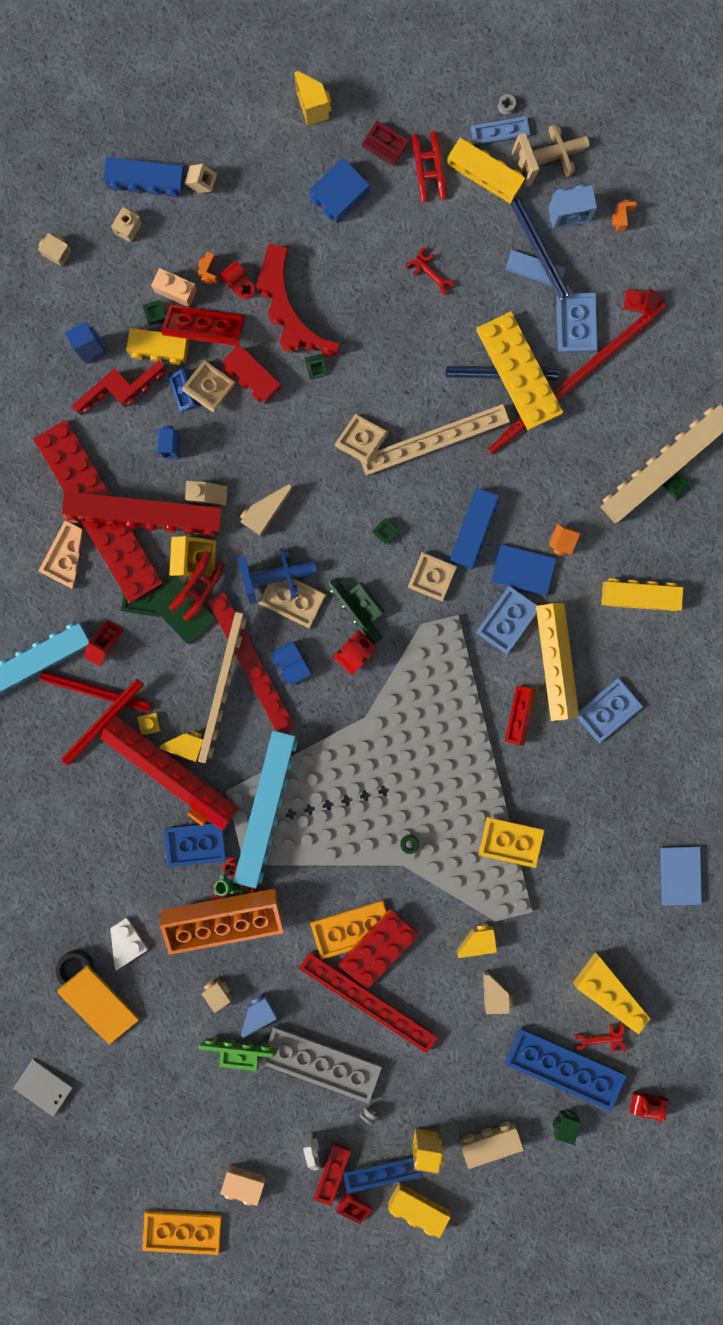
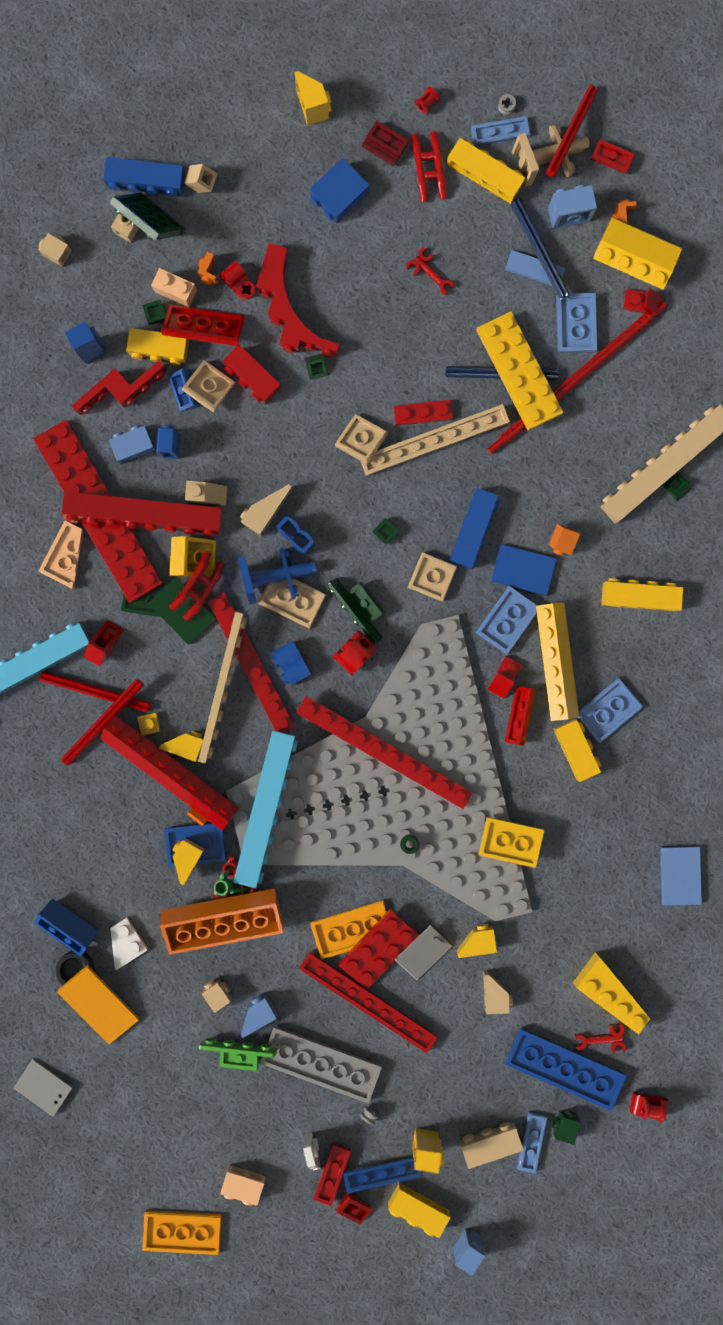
none -> blue brick [34,899,99,957]
none -> medium blue brick [109,425,156,464]
none -> dark green plate [110,193,185,241]
none -> yellow slope [173,838,205,885]
none -> blue brick [277,516,315,555]
none -> red plate [296,696,473,809]
none -> red plate [394,400,453,426]
none -> light grey container [395,925,452,980]
none -> red bush [415,86,440,114]
none -> medium blue brick [453,1229,485,1276]
none -> red slope [487,656,522,699]
none -> medium blue tile [517,1111,548,1174]
none -> red axle [546,84,598,178]
none -> yellow brick [553,719,601,782]
none -> red plate [591,139,634,174]
none -> yellow slope [593,217,682,290]

